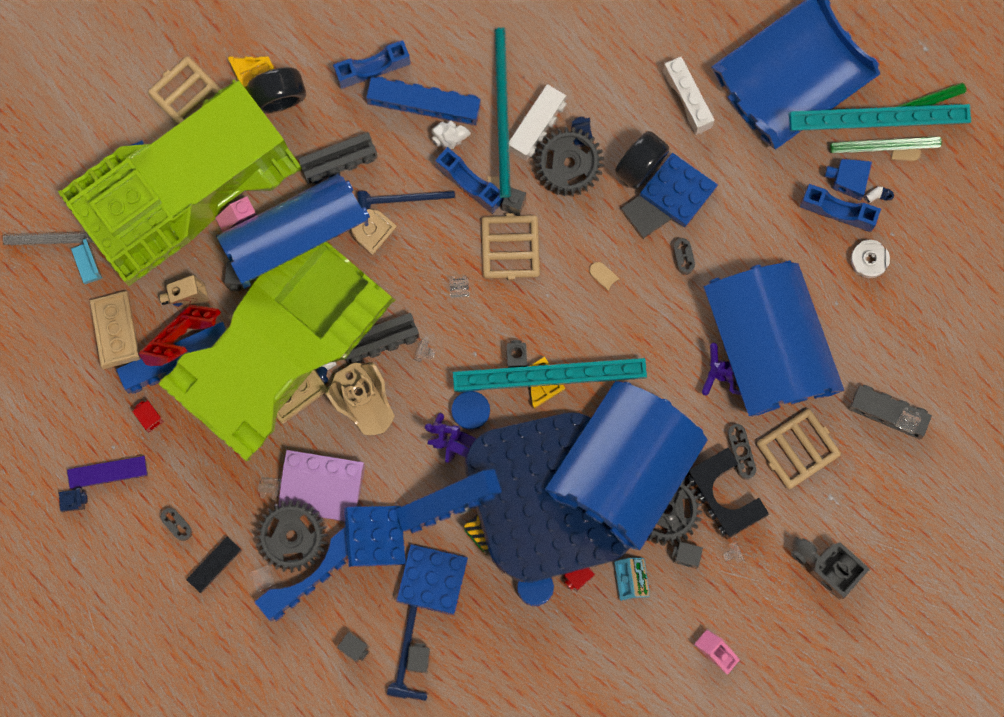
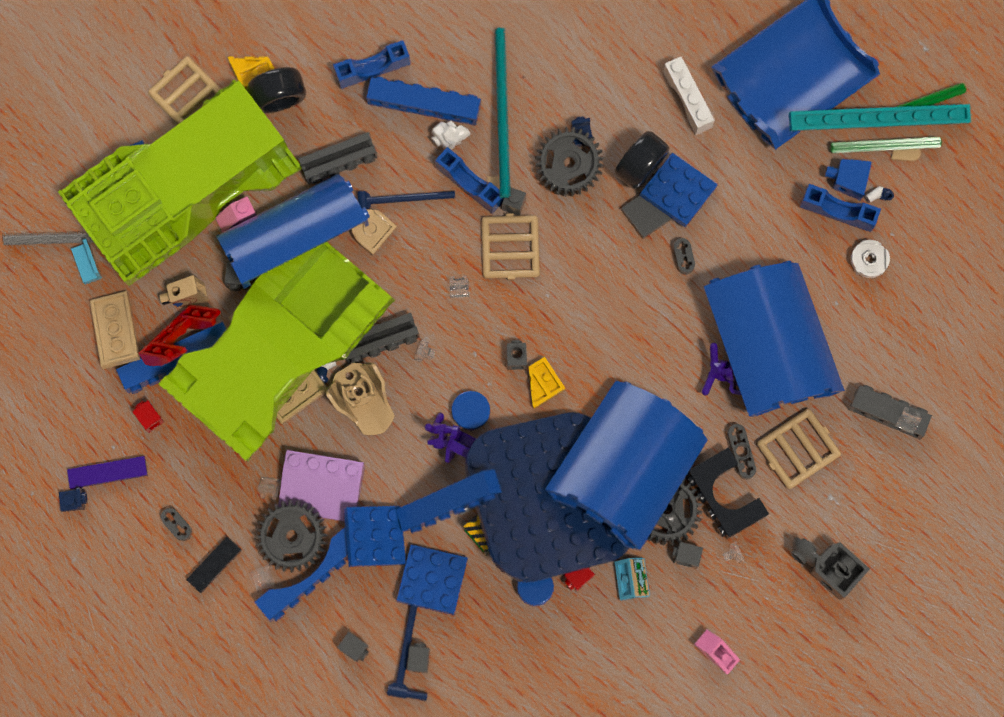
teal plate [453,358,647,392] -> none
white brick [508,84,567,161] -> none
tan piece [590,262,619,291] -> none

